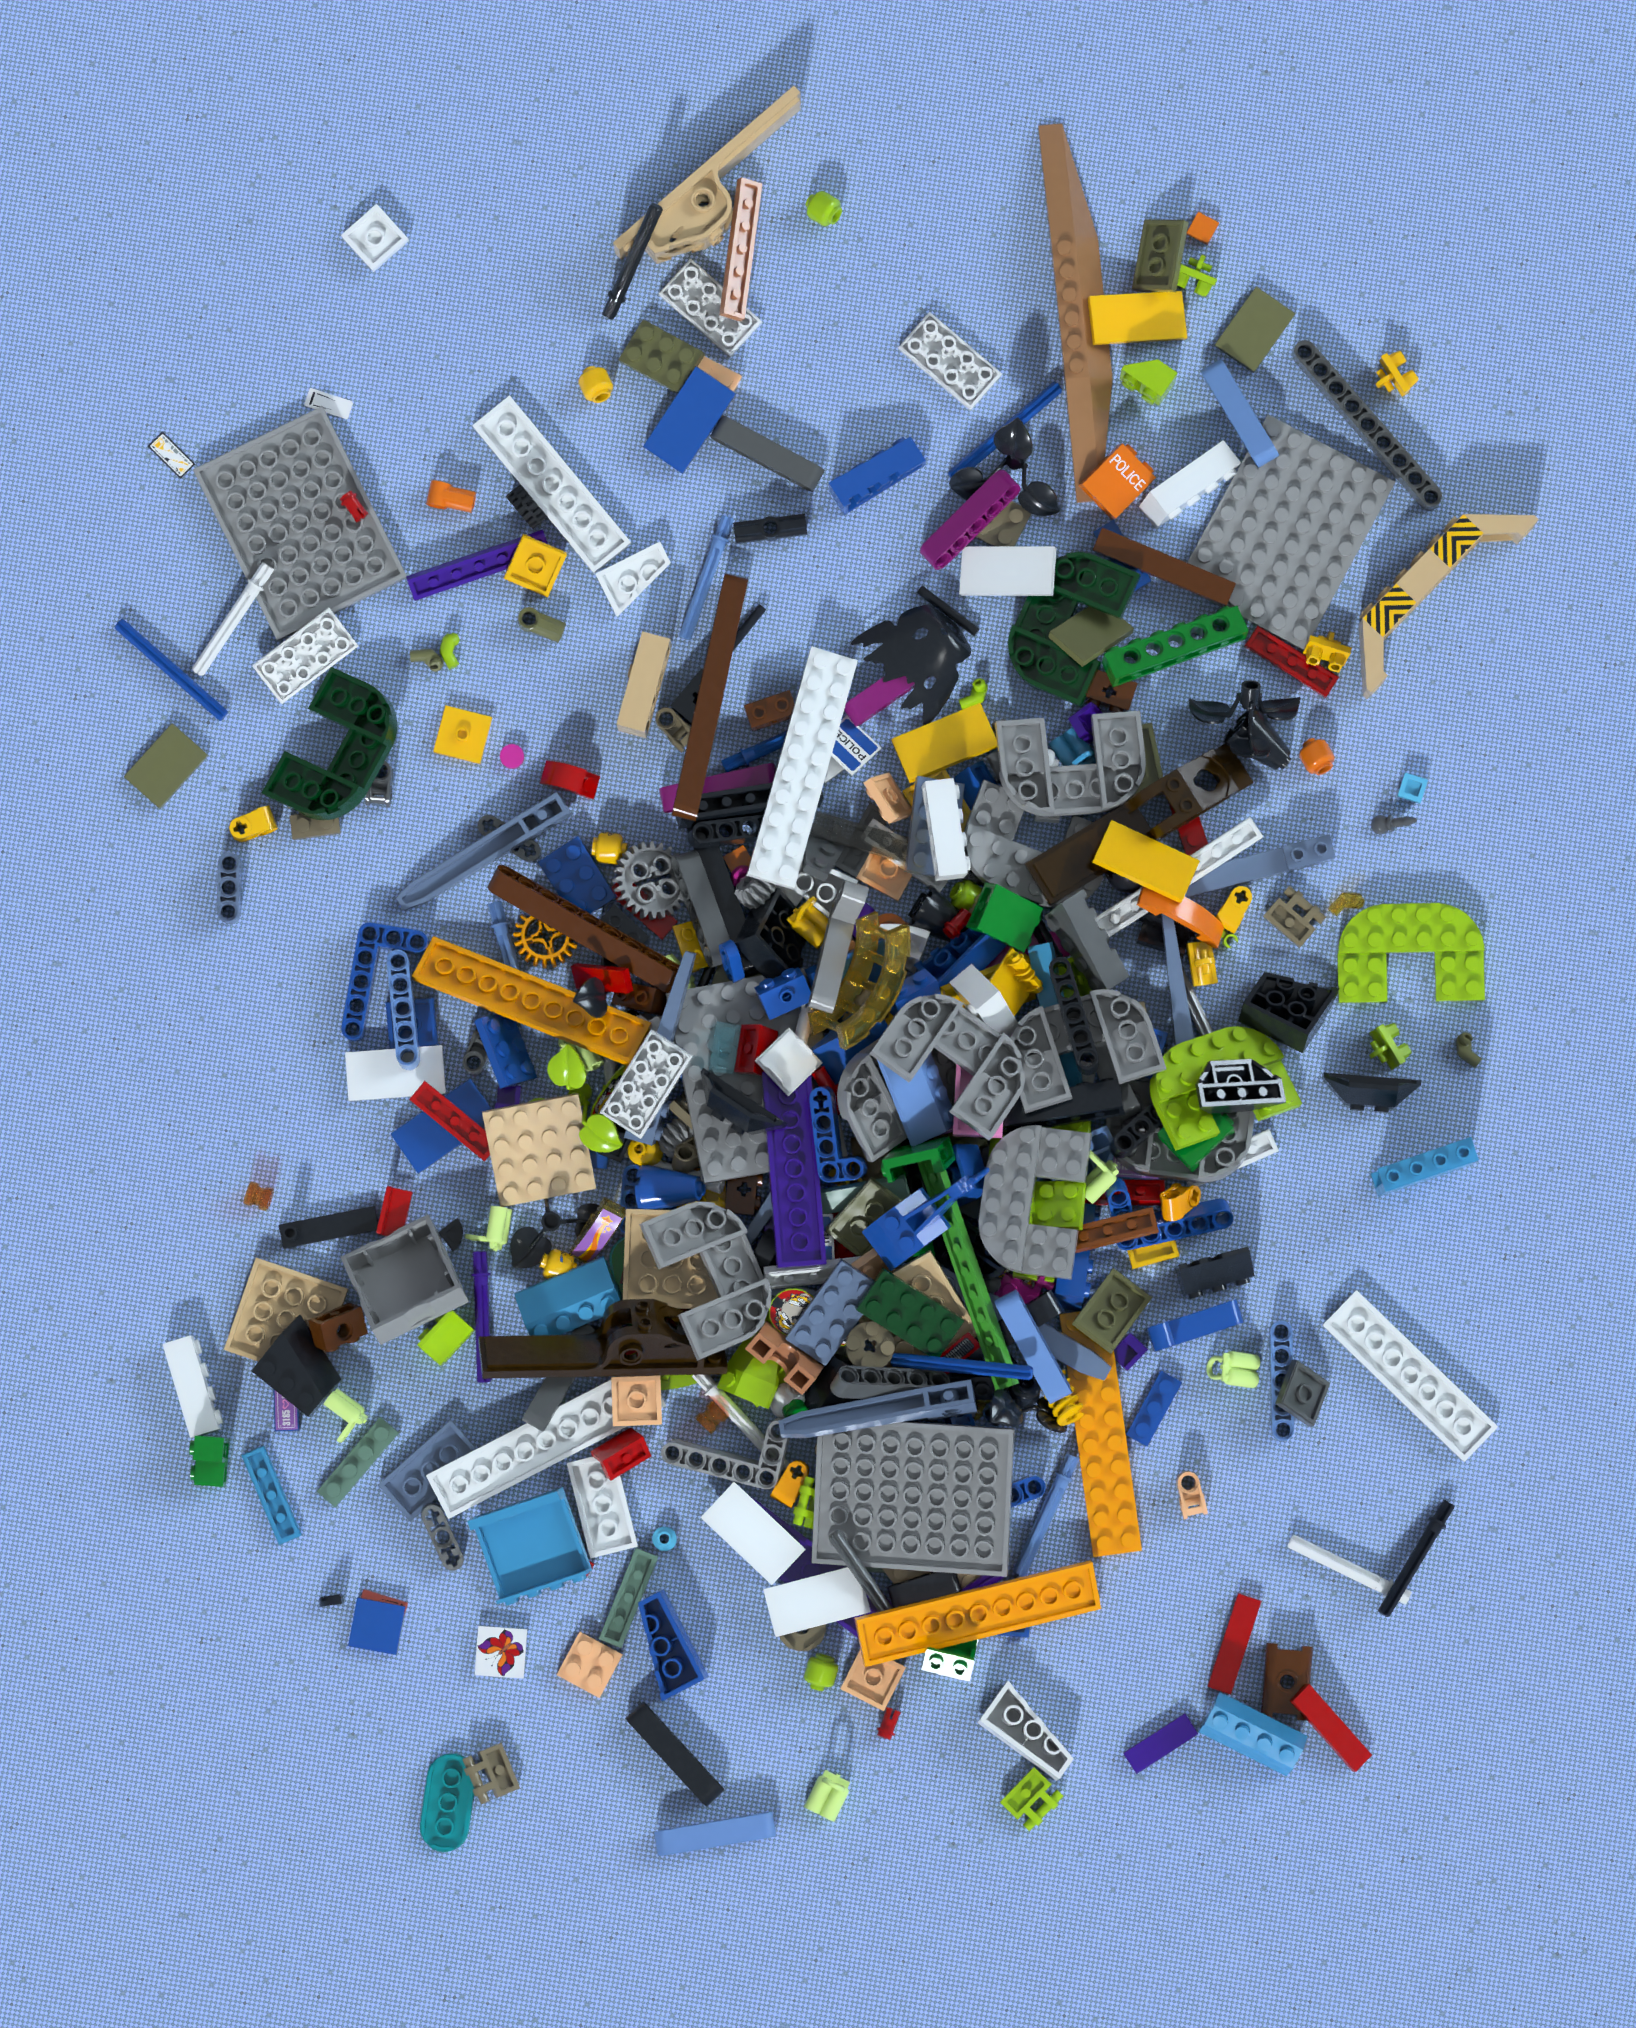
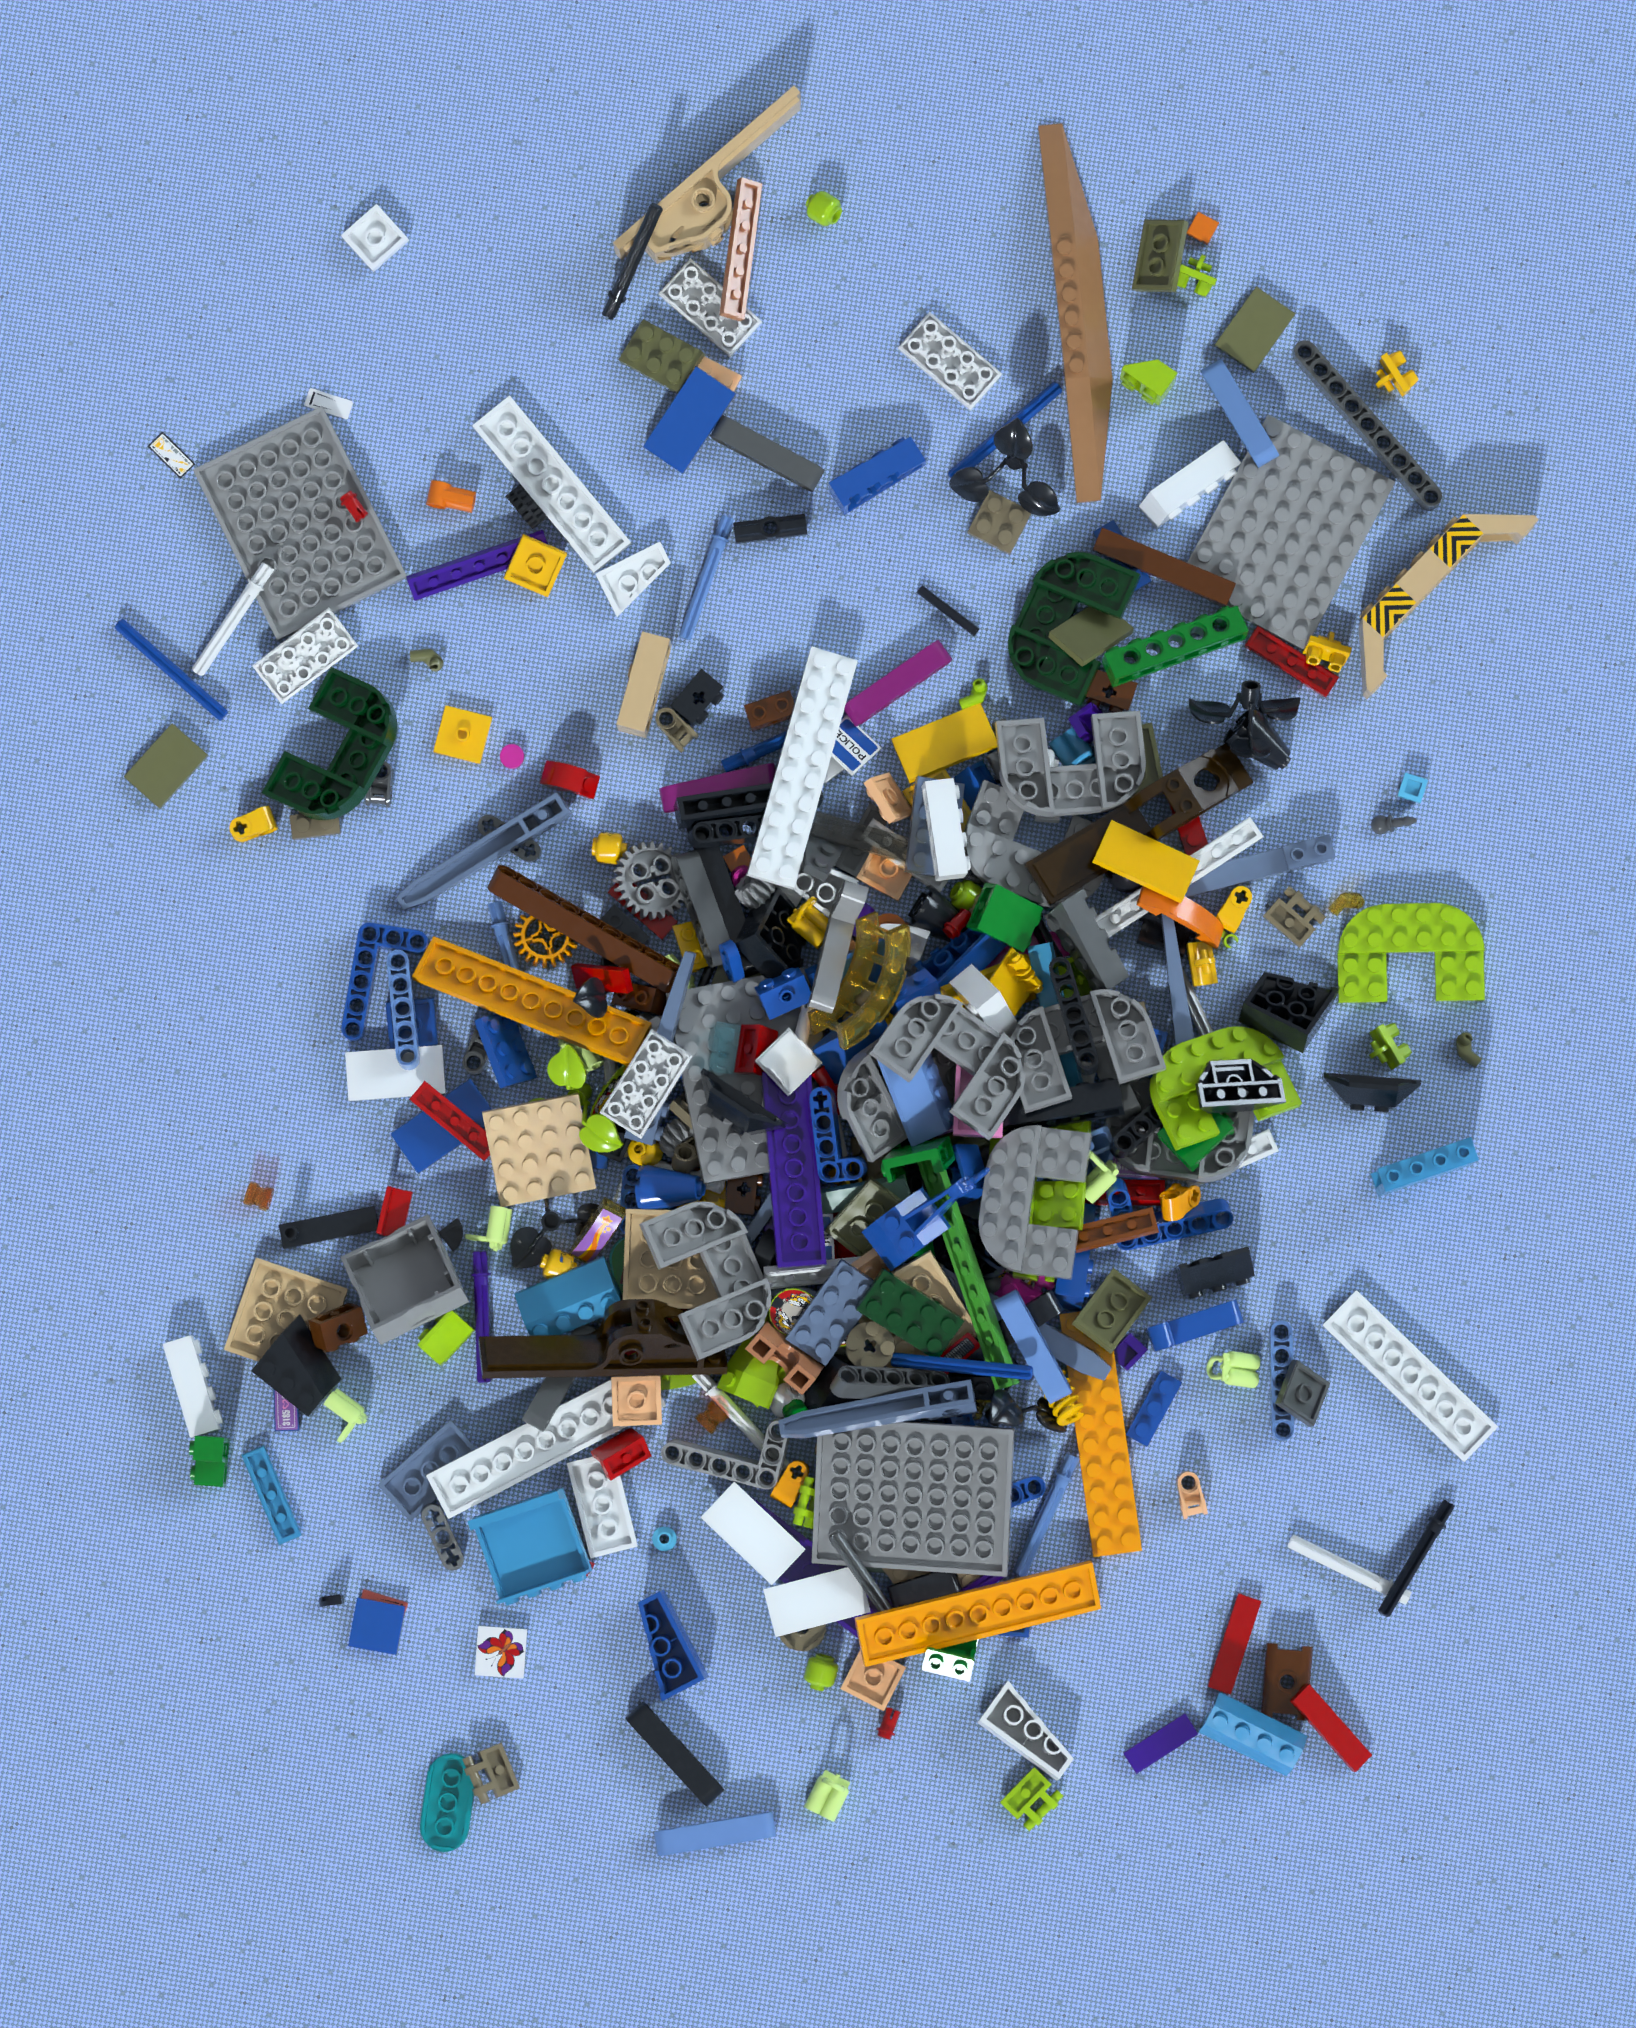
sand blue beam [217,852,242,925] -> none
sand green plate [317,1417,399,1508] -> none
lime arm [439,633,460,670] -> none
dark purple panel [495,1085,522,1109] -> none
olive piece [518,607,566,643] -> none
blue plate [538,836,618,914] -> none
light nougat plate [557,1631,623,1698] -> none
yellow head [578,366,613,403] -> none
sand green plate [599,1548,658,1648] -> none
reddish brown beam [672,573,748,821] -> none
black bar [733,604,766,651] -> none
black piece [851,605,971,726] -> none
magenta beam [920,470,1020,570] -> none
white tile [959,546,1057,596] -> none
black head [1008,1375,1041,1408] -> none
orange brick [1078,443,1156,520] -> none
yellow tile [1088,291,1187,345] -> none
yellow tile [1127,1240,1179,1269] -> none
orange head [1299,738,1335,775] -> none

